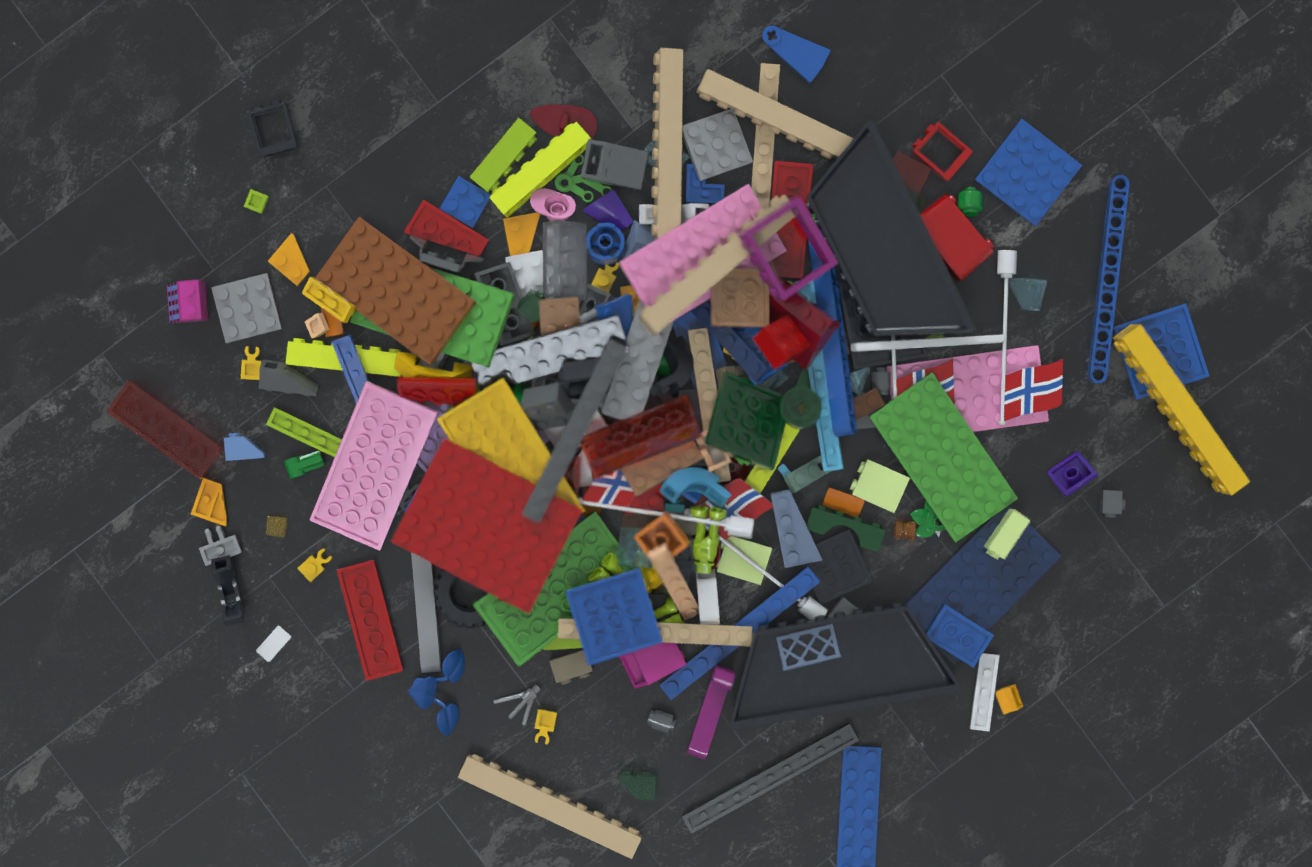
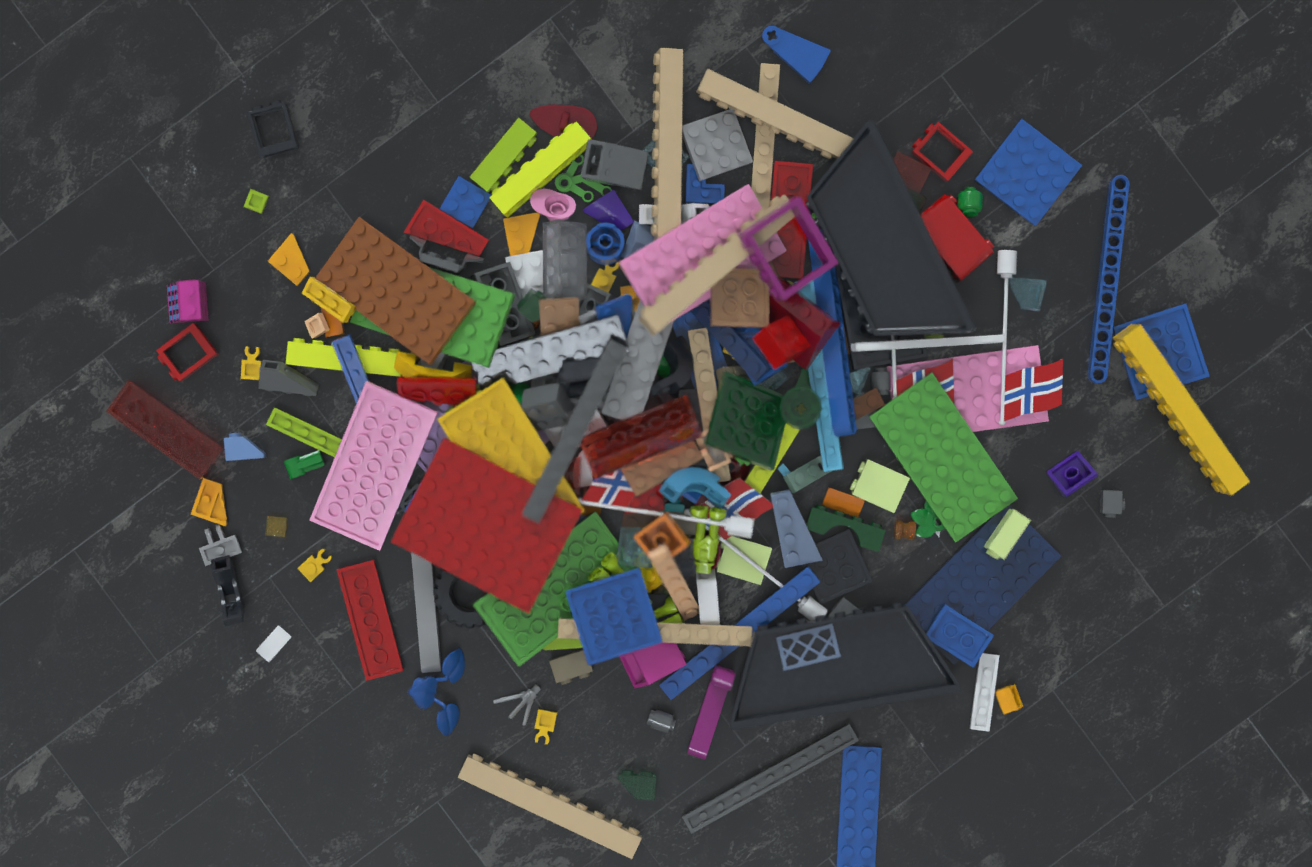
light grey plate [211,273,282,343] -> none
none -> red window [156,323,219,382]

